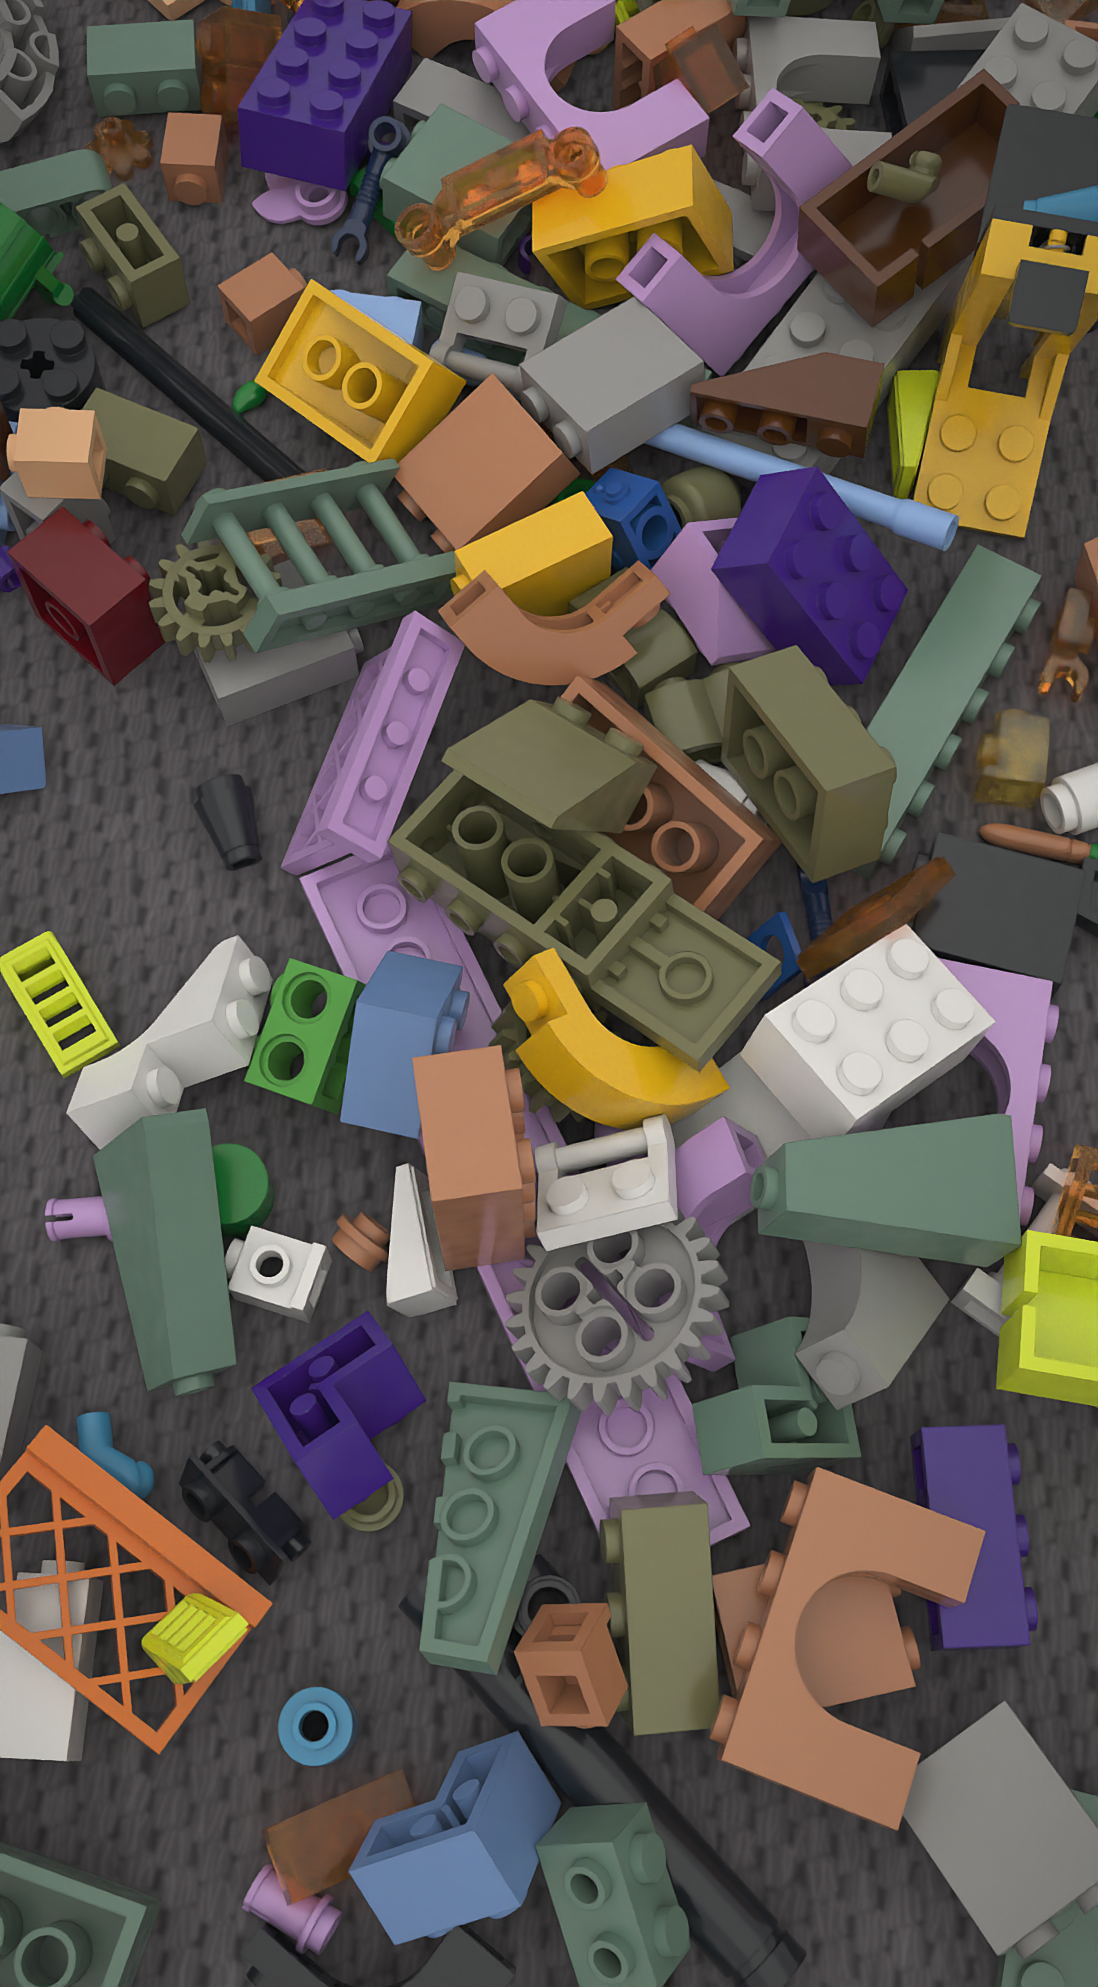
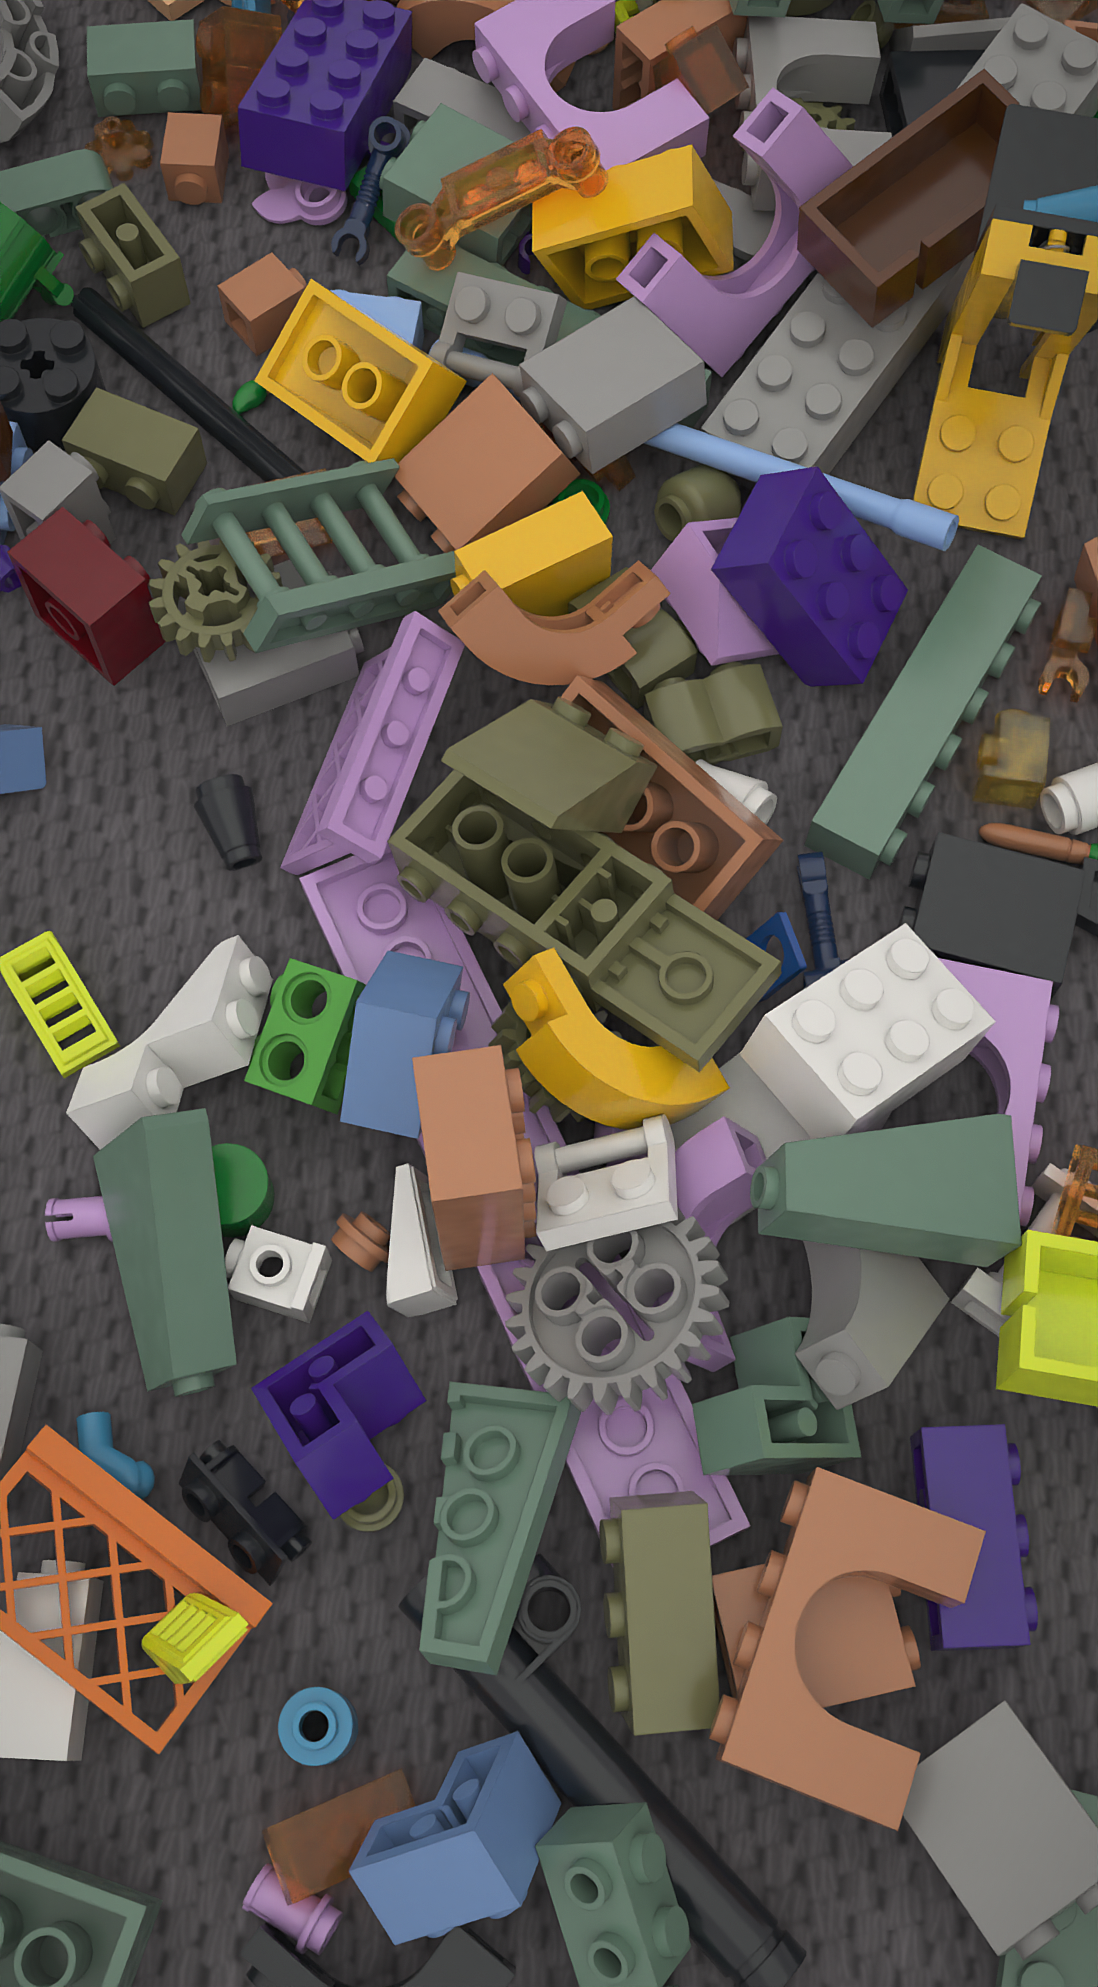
light nougat brick [7,407,107,499] -> none
nougat brick [514,1603,628,1729] -> none
blue head [585,467,682,572] -> none
reddish brown slope [690,352,885,458] -> none
olive brick [721,645,897,883] -> none
clear orange tile [796,856,956,979] -> none
olive arm [867,151,943,203] -> none
neon yellow slope [887,370,939,499] -> none

